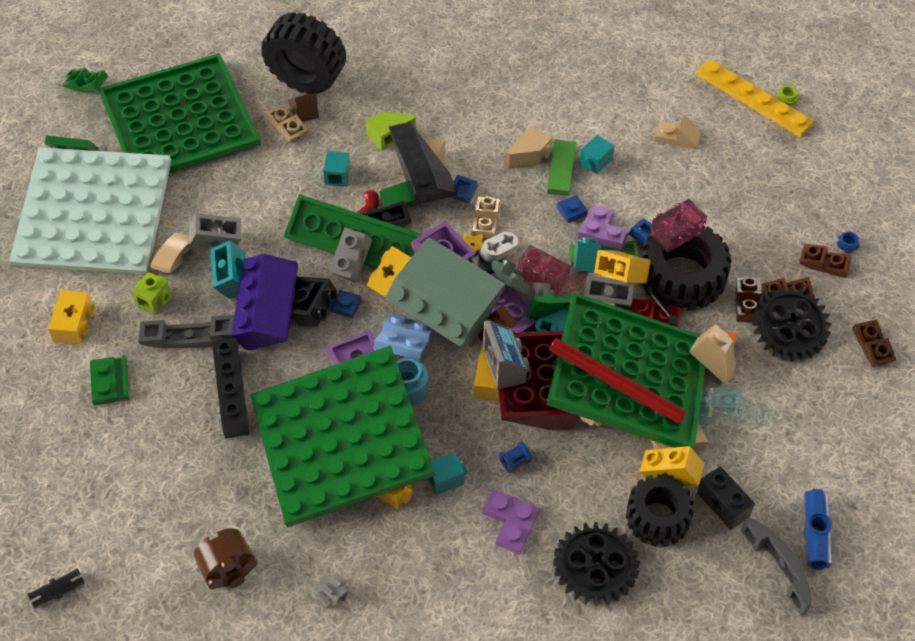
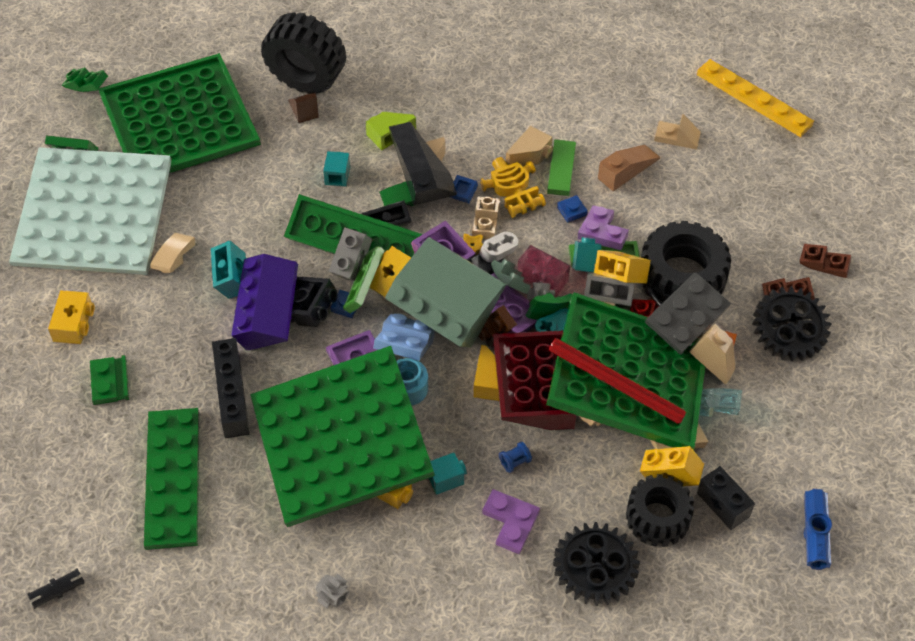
lime brick [132,272,171,315] -> none
dark grey slope [138,315,235,348] -> none
light grey brick [189,213,241,248] -> none
reddish brown brick [193,528,258,589] -> none
tan slope [266,103,308,142] -> none
red arm [357,190,379,214] -> none
light grey slope [483,320,530,390] -> none
teal brick [580,135,615,174] -> none
blue plate [628,218,657,245] -> none
clear pink brick [650,199,708,252] -> none
reddish brown slope [735,277,761,323] -> none
dark grey slope [741,517,811,616] -> none
lime plate [777,86,799,105] -> none
blue plate [837,231,860,253] -> none
reddish brown slope [852,319,897,366] -> none
none -> green plate [144,408,199,550]
none -> bright green tile [344,246,385,313]
none -> yellow piece [480,157,546,218]
none -> medium nougat slope [598,145,660,191]
none -> dark grey plate [645,272,731,355]

